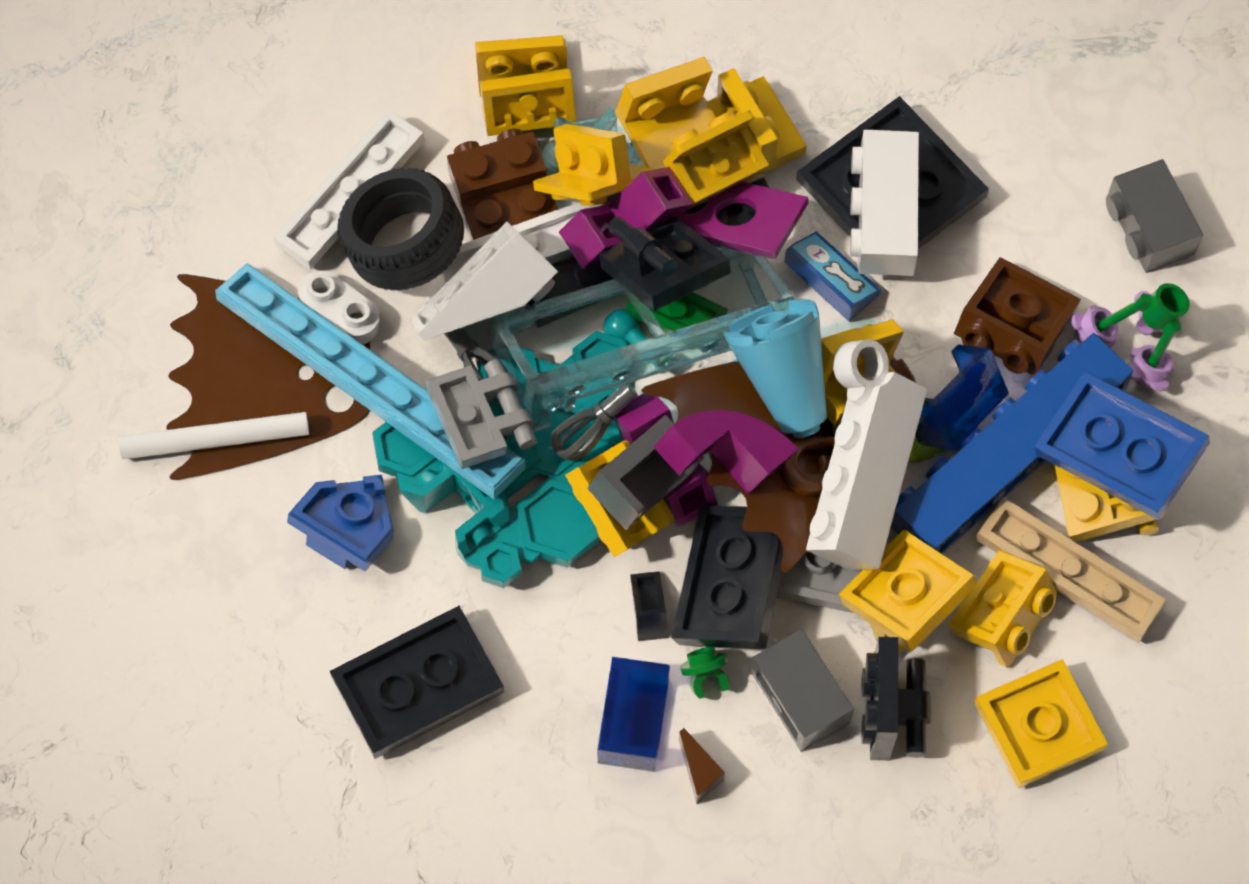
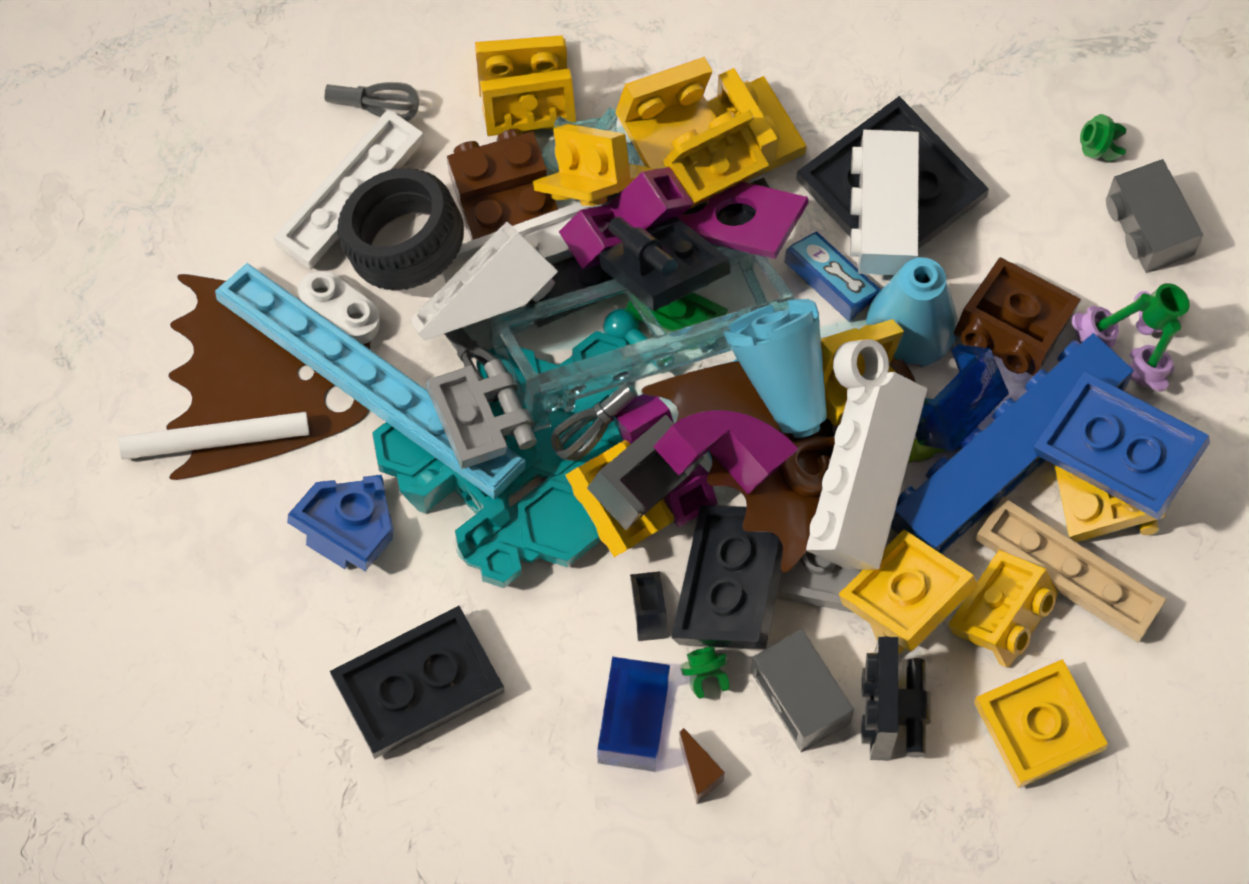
none -> dark grey piece [324,82,420,121]
none -> medium azure cone [866,257,958,367]
none -> green plate [1080,114,1126,161]

